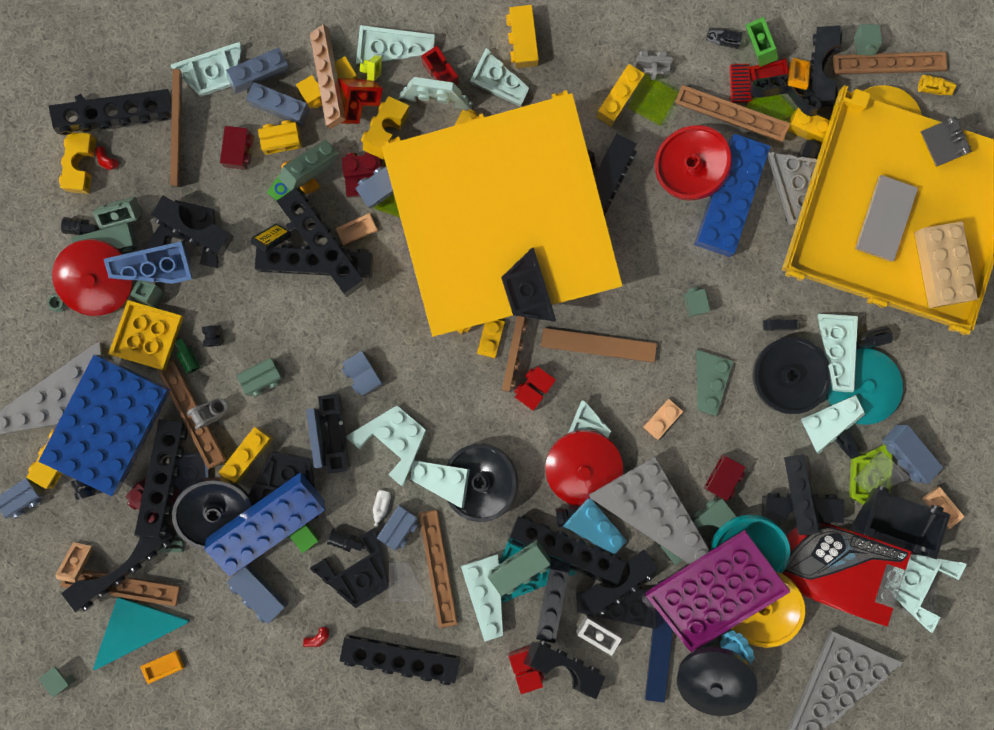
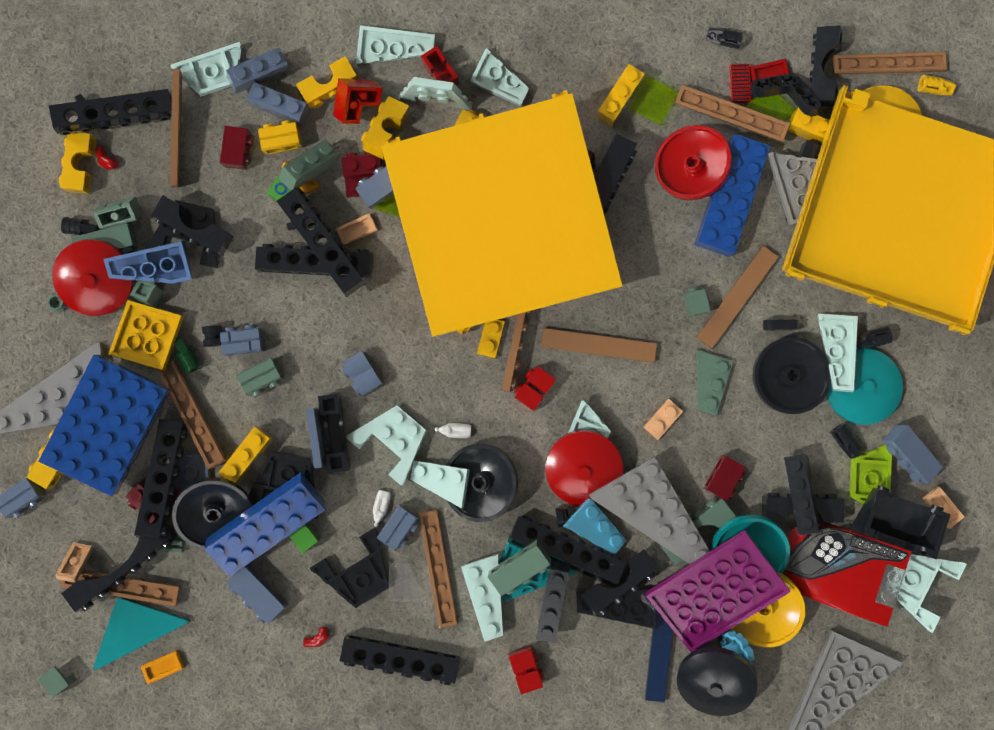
black wheel [71,480,95,500] -> none
light grey piece [187,398,228,430] -> none
tile [251,223,291,252] -> none
medium nougat plate [310,24,346,129] -> none
black hinge [327,528,364,552] -> none
neon yellow tile [360,55,382,81] -> none
black wing [501,247,556,322] -> none
yellow brick [506,5,538,69] -> none
black arch [523,640,605,699] -> none
white brick [576,615,622,656] -> none
light grey hips [635,51,672,80] -> none
bright green brick [746,17,778,67] -> none
light orange tile [788,58,811,90] -> none
light aqua wing [801,395,865,454] -> none
clear wing [854,452,910,493] -> none
sand green brick [855,24,882,56] -> none
light grey tile [855,175,918,262] -> none
tan brick [914,221,978,309] -> none
dark grey hinge [921,116,972,167] -> none
none -> sand blue brick [220,325,265,356]
none -> white piece [435,423,471,439]
none -> medium nougat tile [696,246,778,349]

